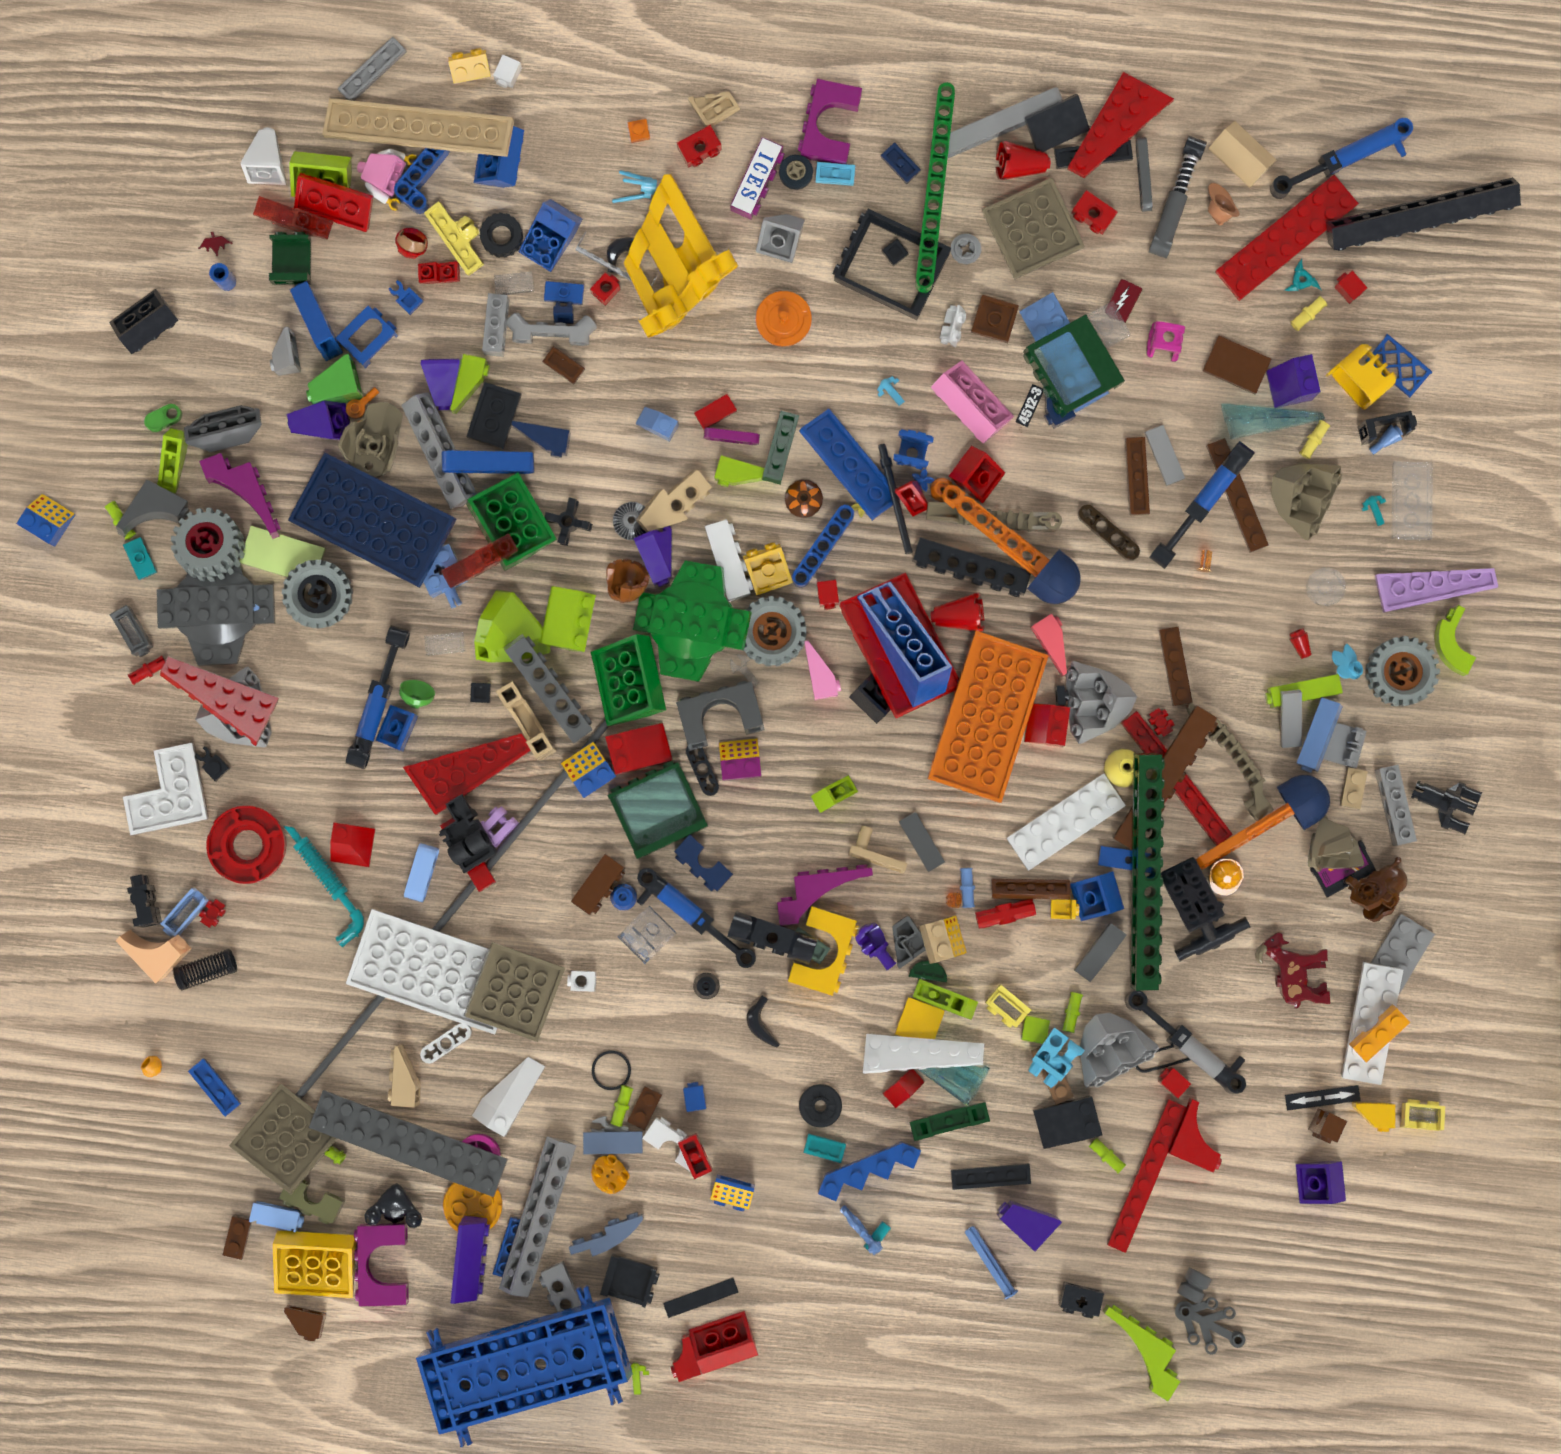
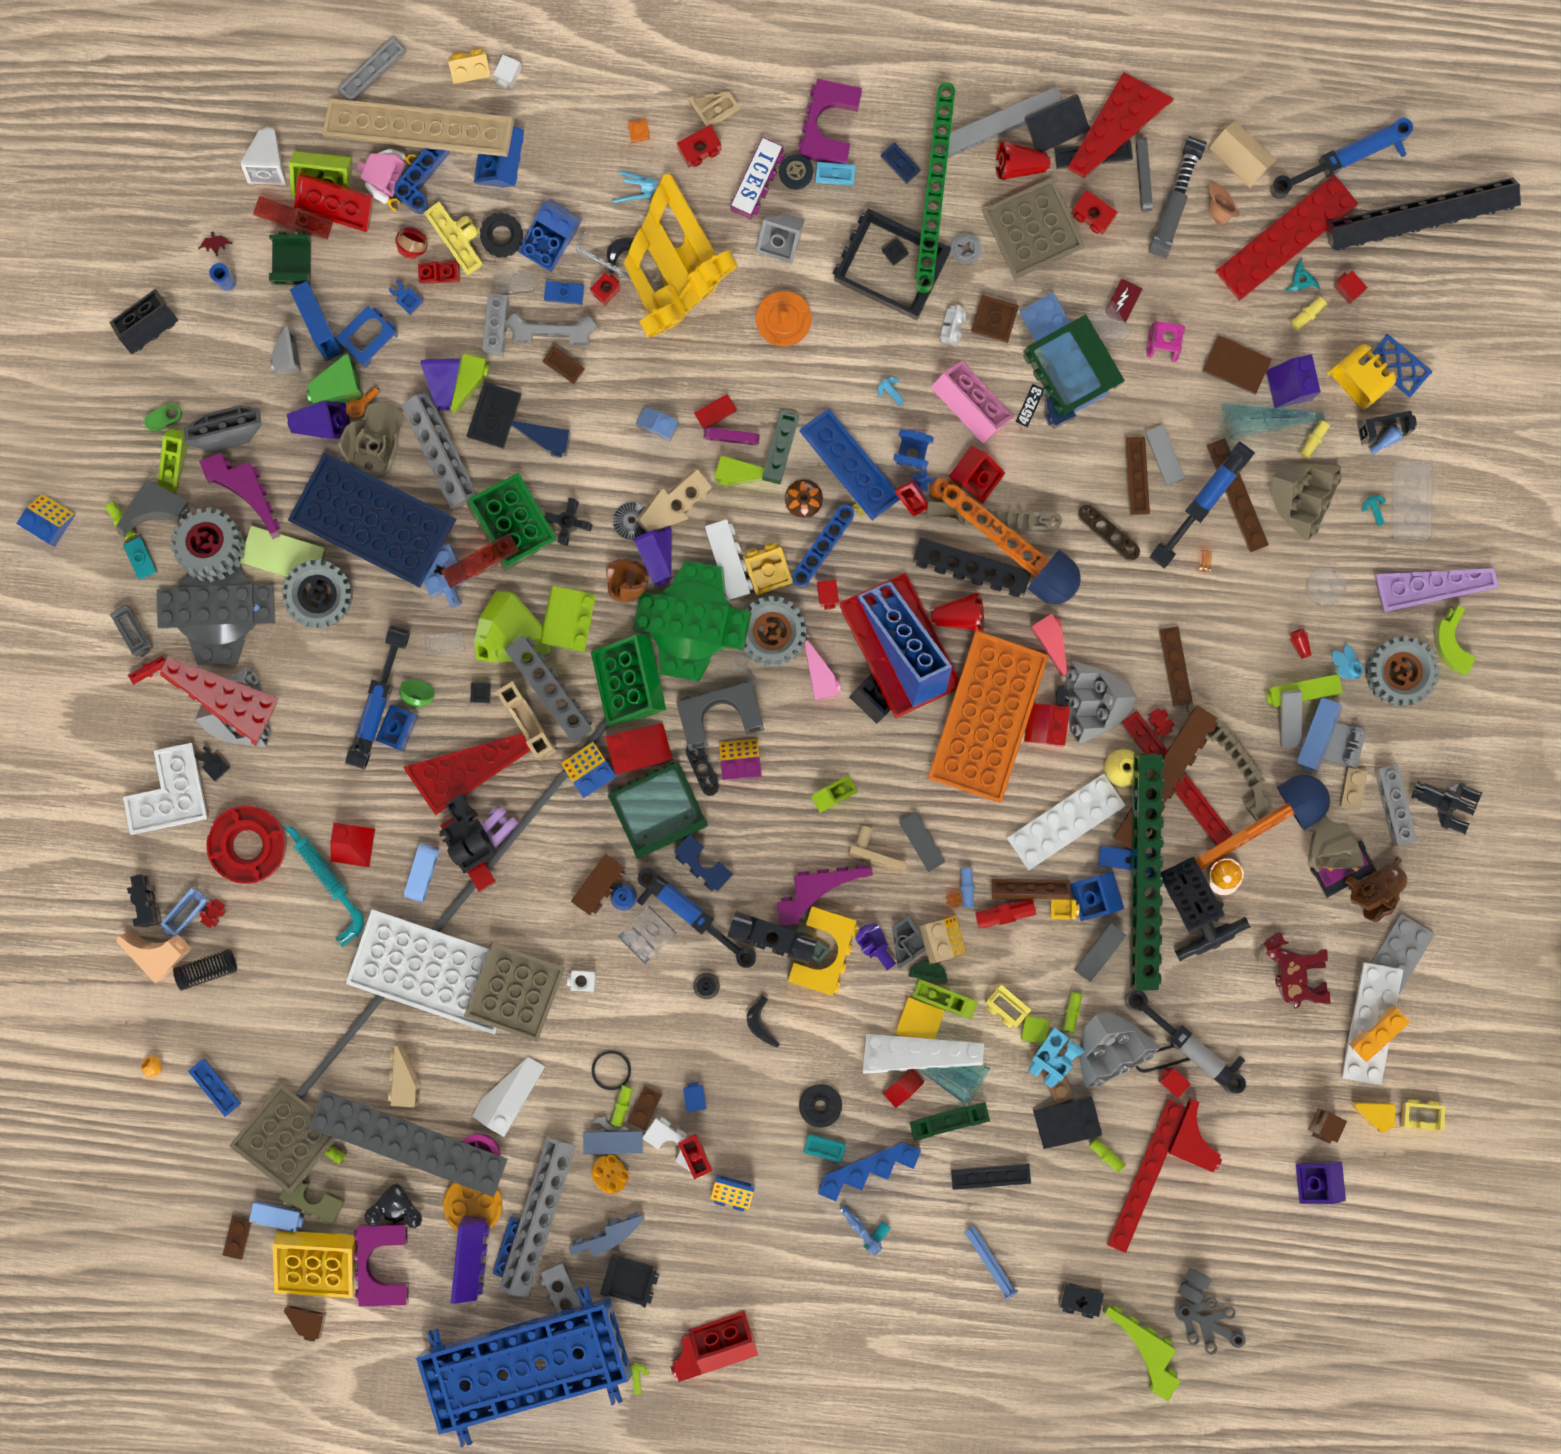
white beam [420,1023,472,1063] -> none
blue beam [441,450,534,474] -> none
dark blue tile [553,302,574,324] -> none
black sticker [663,1278,739,1318] -> none
black bar [878,444,913,554] -> none
dark purple slope [997,1200,1062,1252] -> none
black sticker [1285,1085,1361,1111] -> none

